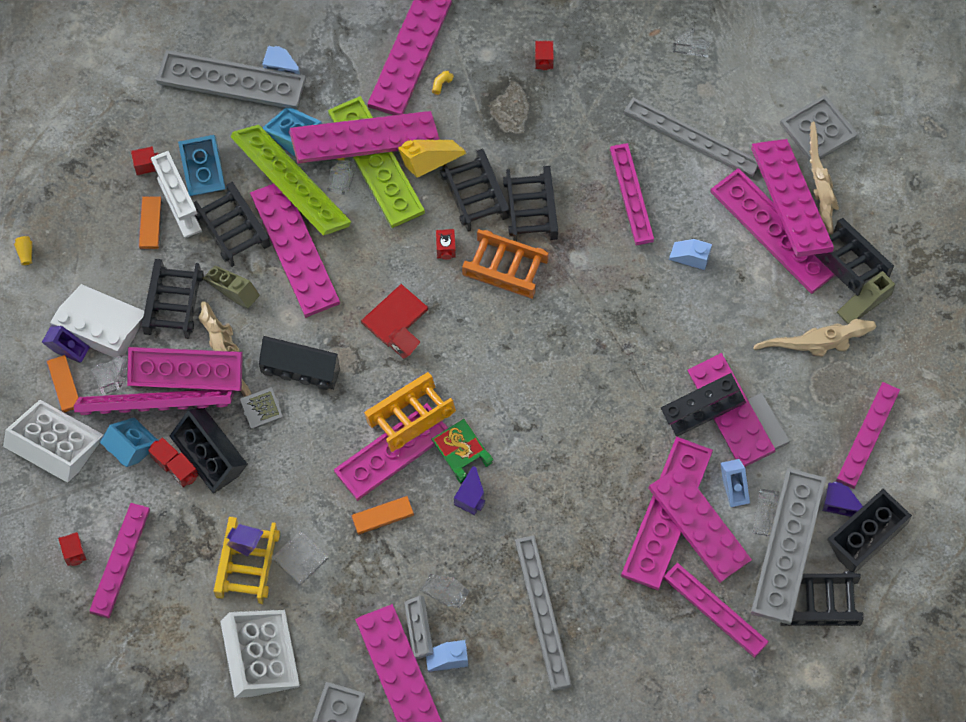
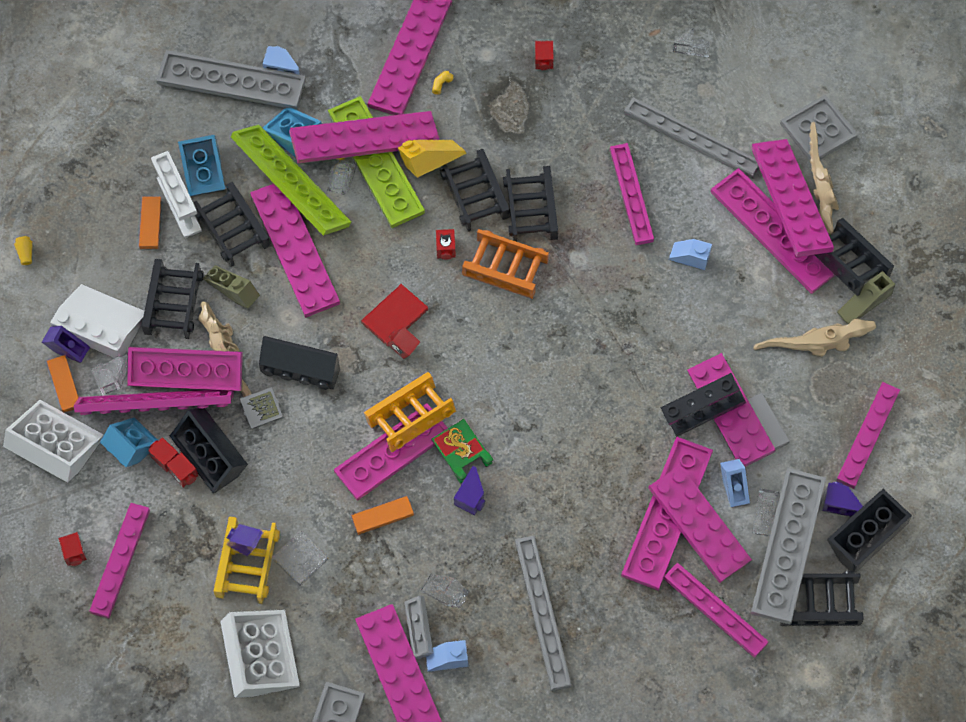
red brick [131,146,159,175] -> none

